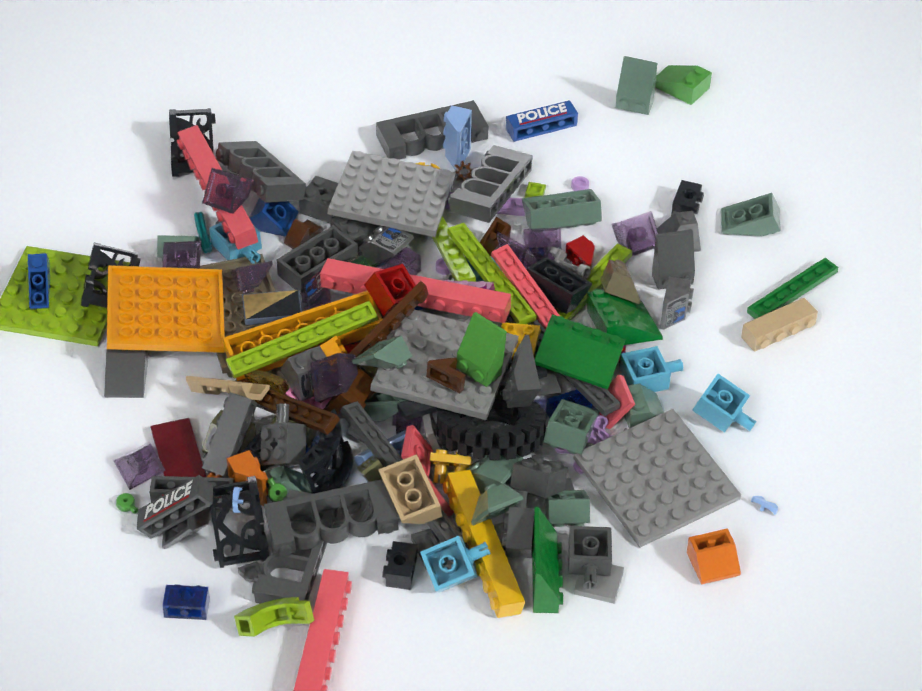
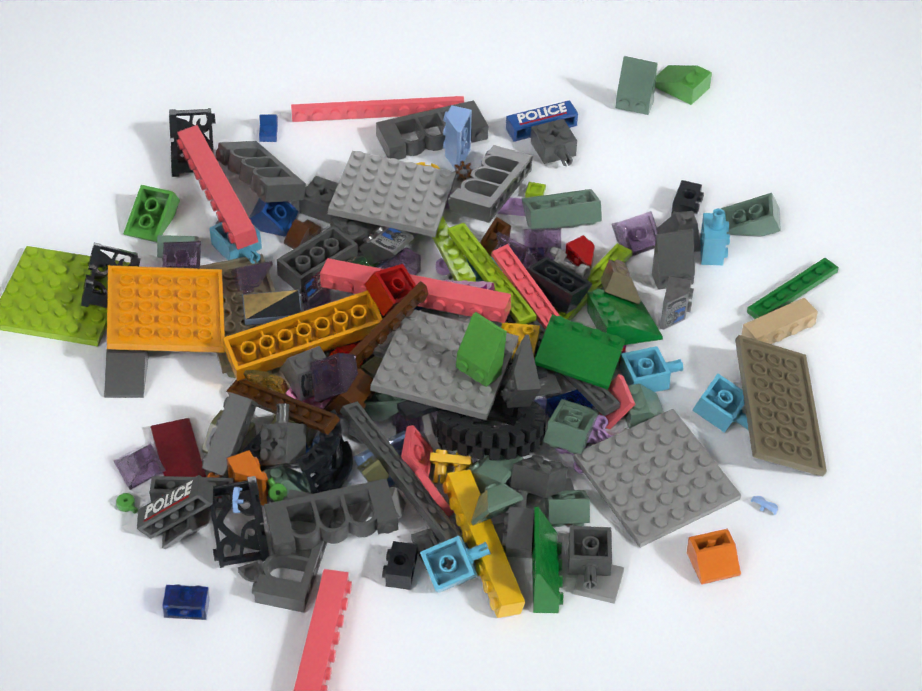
blue slope [28,253,50,309] -> none
tan piece [186,376,270,400] -> none
teal axle [194,211,212,254] -> none
clear purple slope [202,168,253,213] -> none
lime plate [226,301,378,379] -> none
lime arch [234,597,314,637] -> none
light orange brick [320,336,348,368] -> none
sand green slope [352,335,412,369] -> none
tan slope [378,454,442,524] -> none
reddish brown slope [426,357,466,394] -> none
lavender tile [571,176,589,191] -> none
none -> bright green slope [123,185,180,243]
none -> blue slope [259,114,278,142]
none -> coral plate [291,96,464,122]
none -> dark grey brick [530,119,577,166]
none -> medium azure brick [700,208,730,266]
none -> dark tan plate [735,335,827,477]

